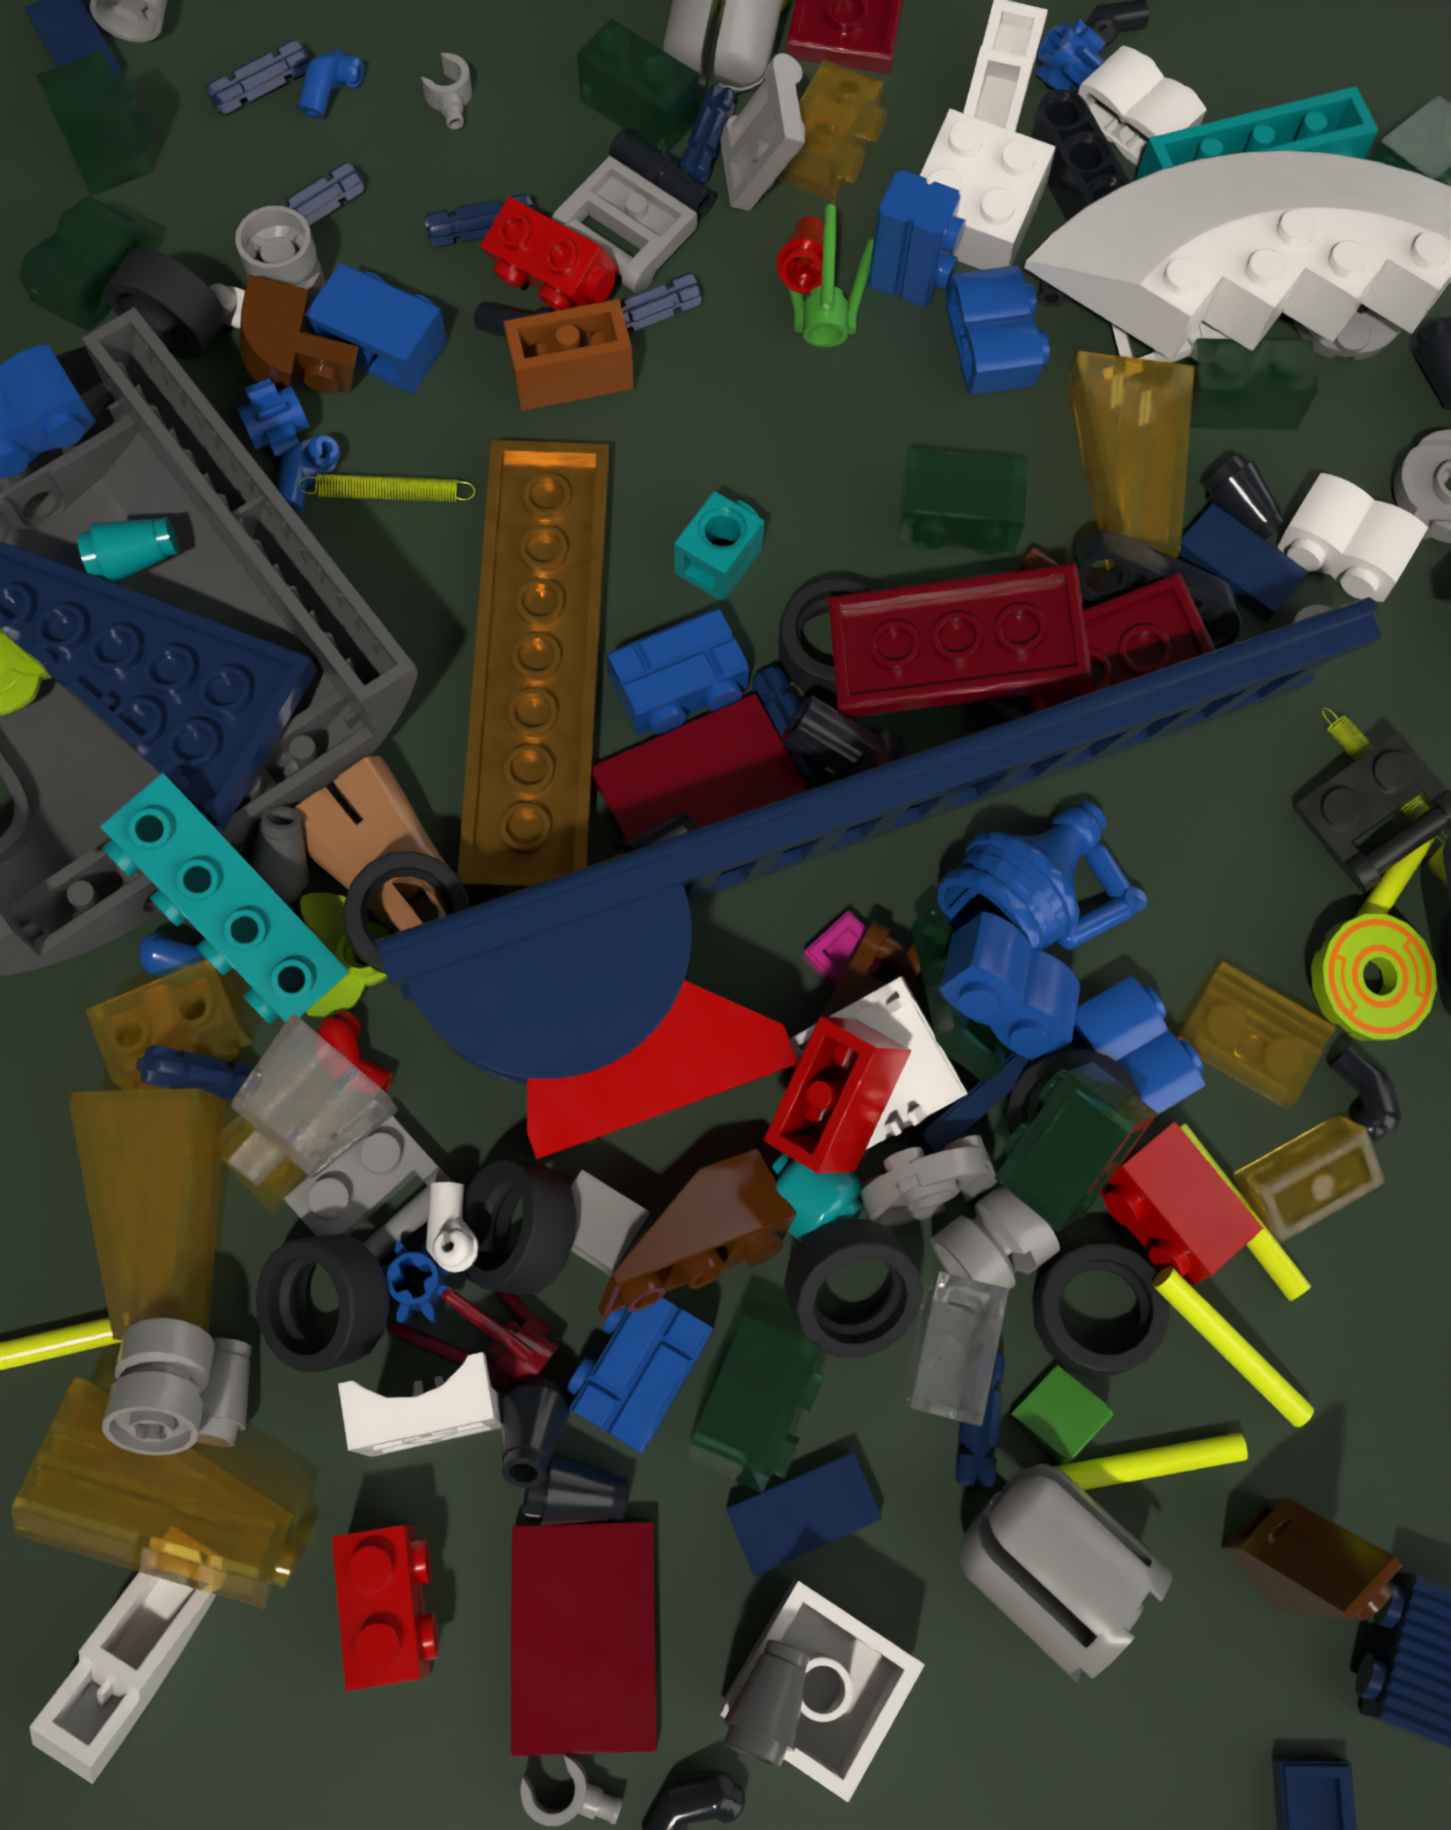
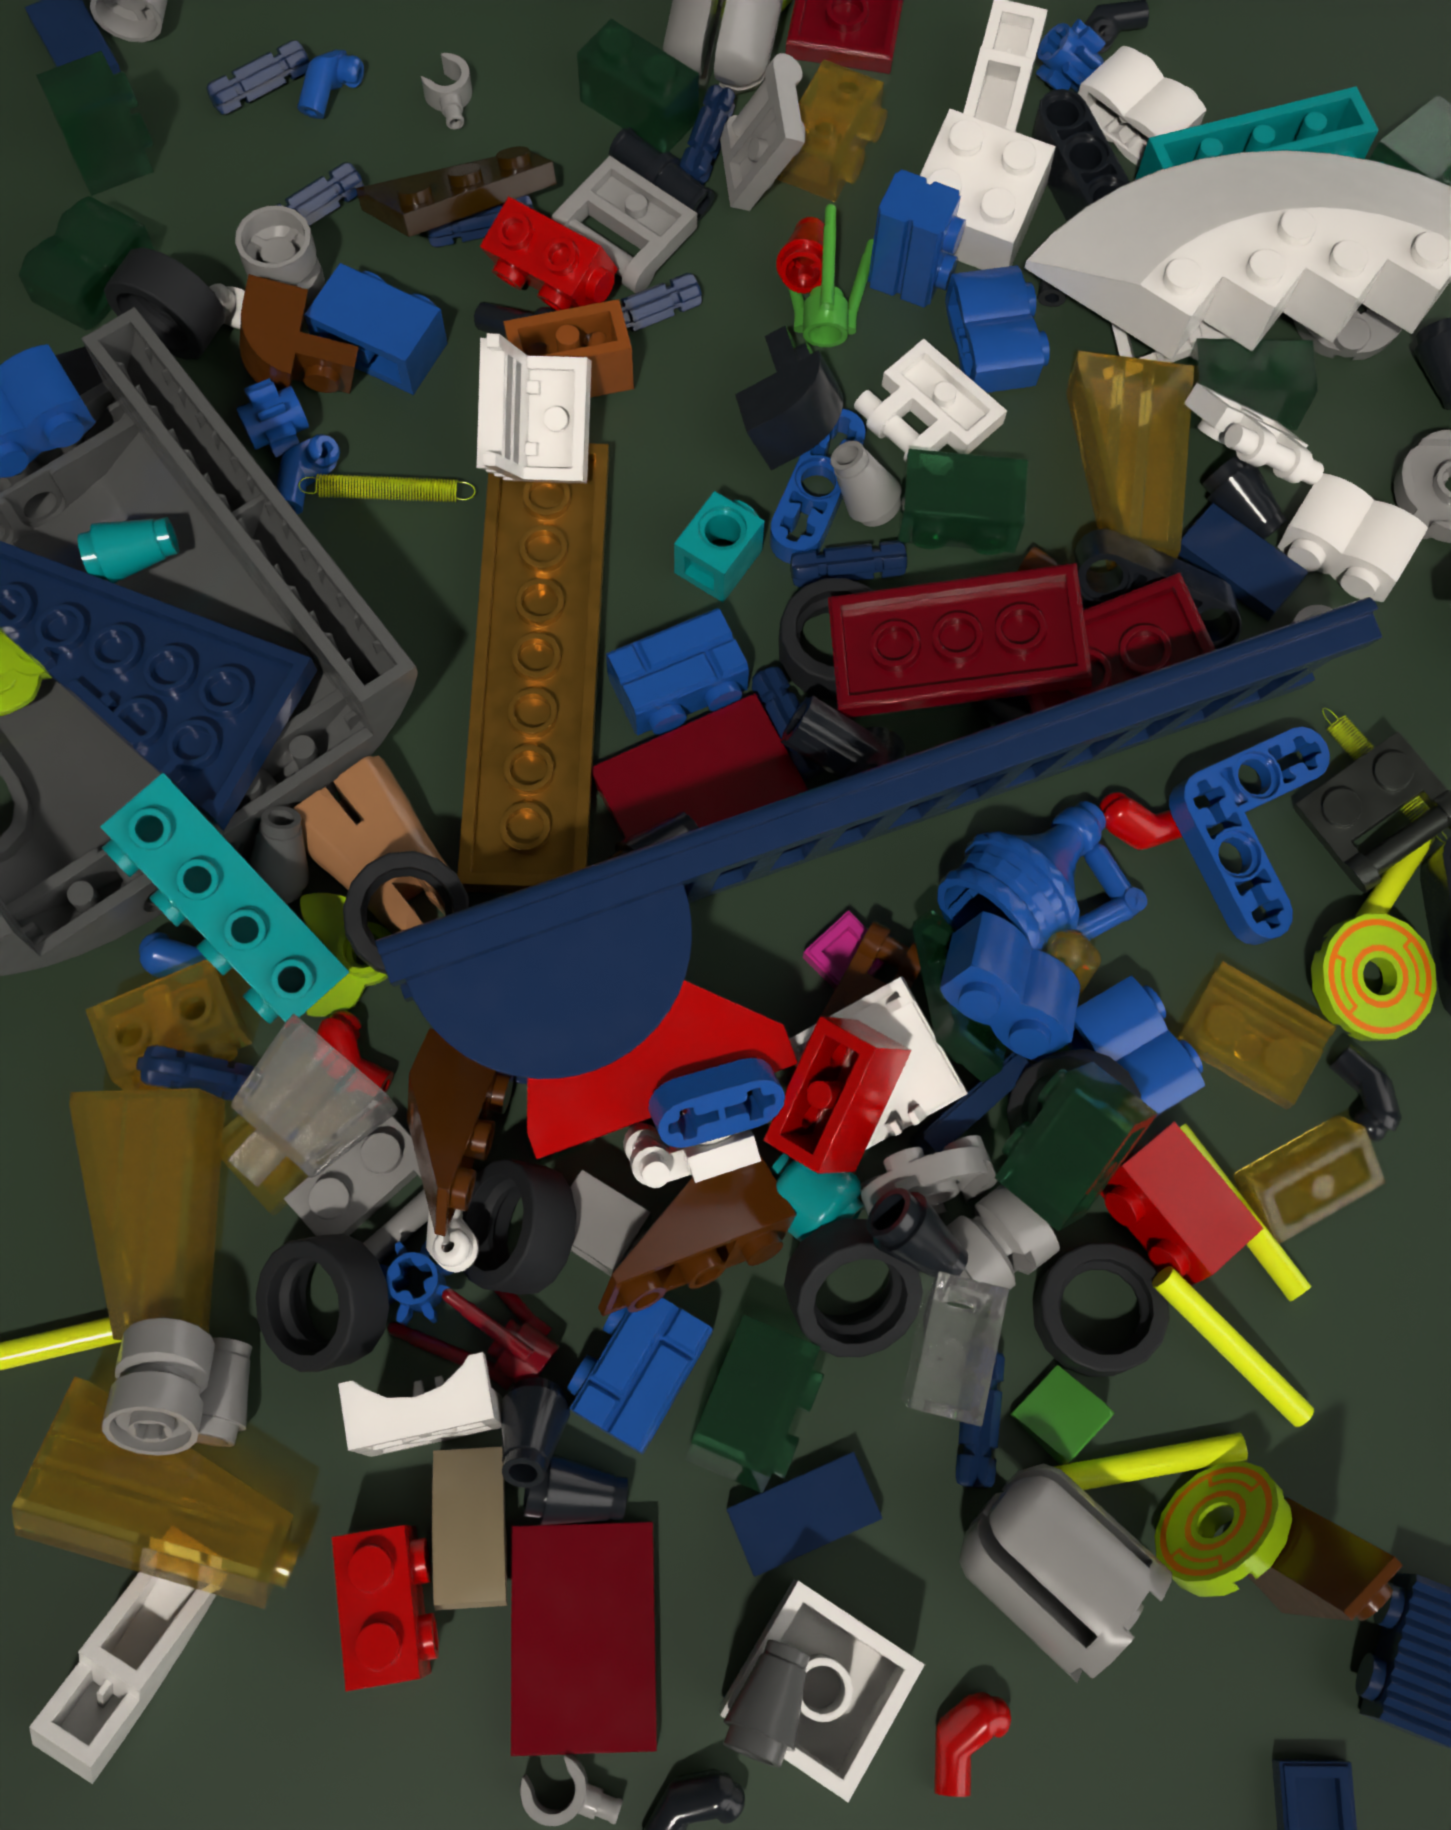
none -> dark brown wing [356,146,557,237]
none -> reddish brown slope [407,1028,513,1236]
none -> dark tan slope [432,1446,507,1611]
none -> white plate [477,333,592,484]
none -> white plate [623,1108,761,1188]
none -> blue beam [648,1058,785,1148]
none -> black brick [735,325,843,471]
none -> blue beam [770,409,866,564]
none -> dark blue axle [790,540,907,587]
none -> light grey cone [830,441,901,527]
none -> white plate [854,339,1007,482]
none -> black cone [867,1188,968,1283]
none -> red arm [934,1692,1012,1797]
none -> clear yellow arm [1046,929,1101,1000]
none -> red arm [1099,792,1183,850]
none -> lime tile [1154,1461,1292,1597]
none -> blue beam [1169,727,1330,945]
none -> white plate [1184,383,1324,485]

